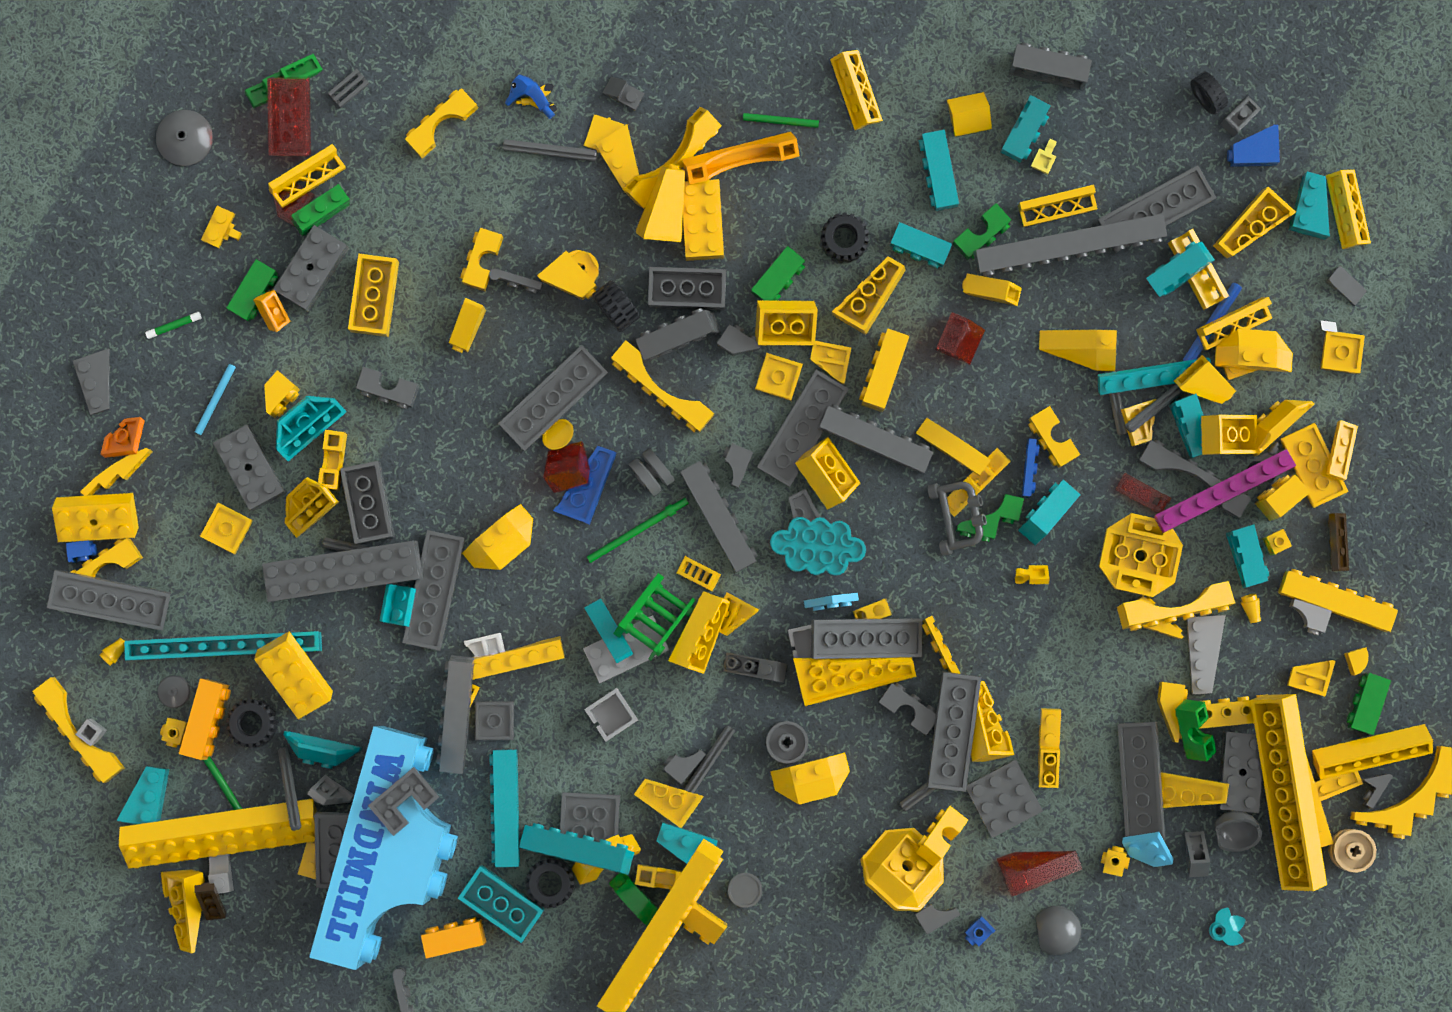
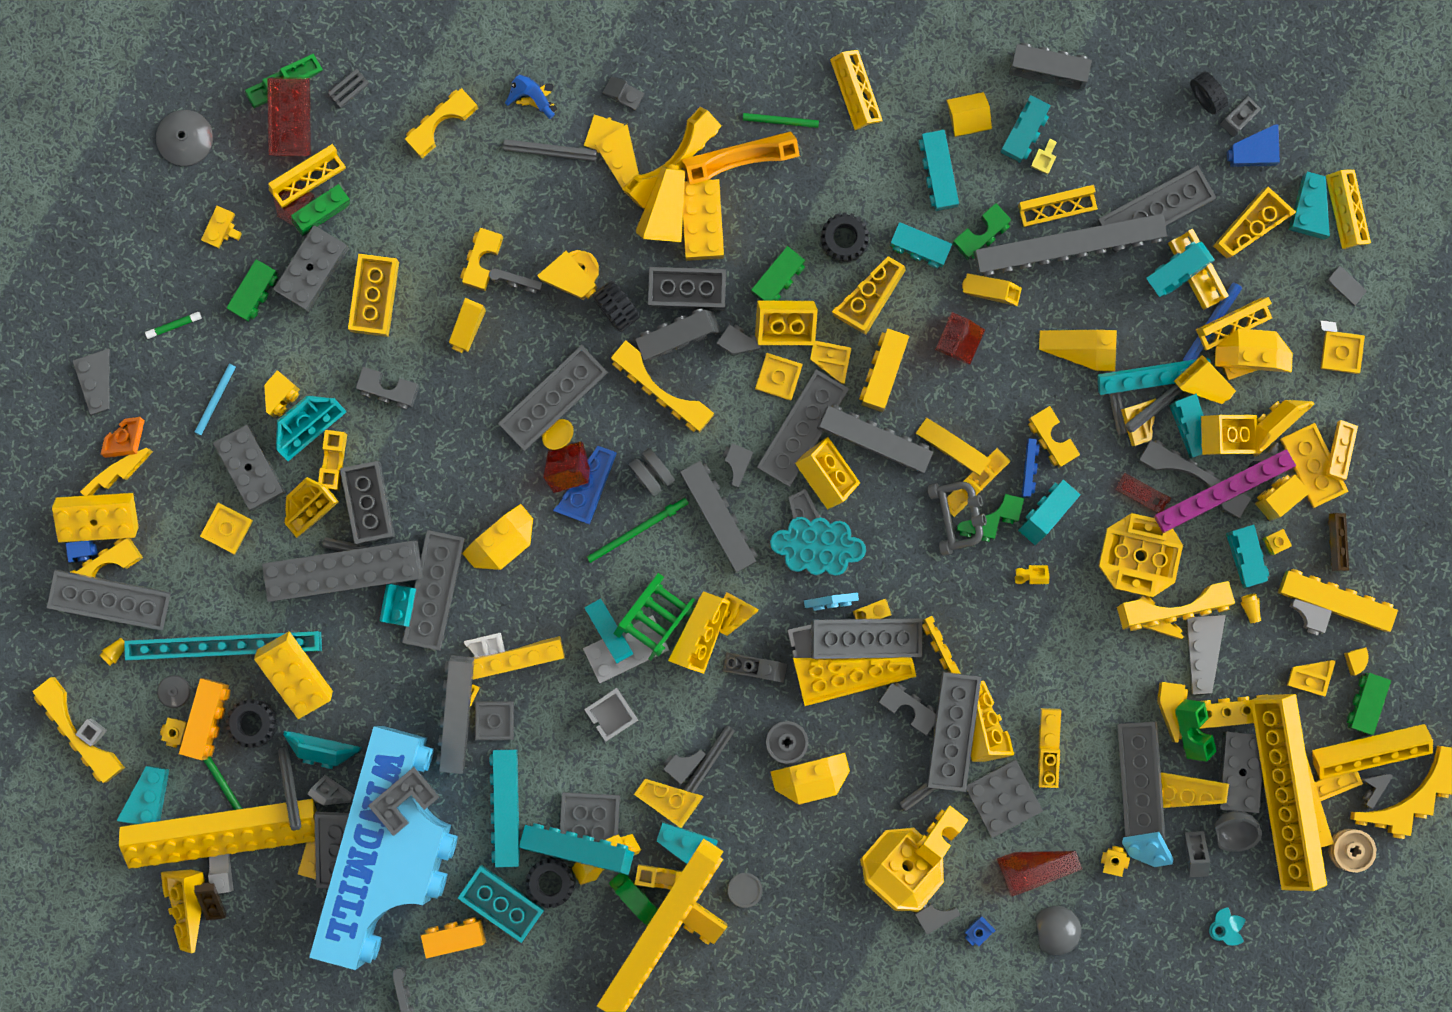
light orange slope [254,290,290,332] -> none
yellow slope [677,556,721,591] -> none

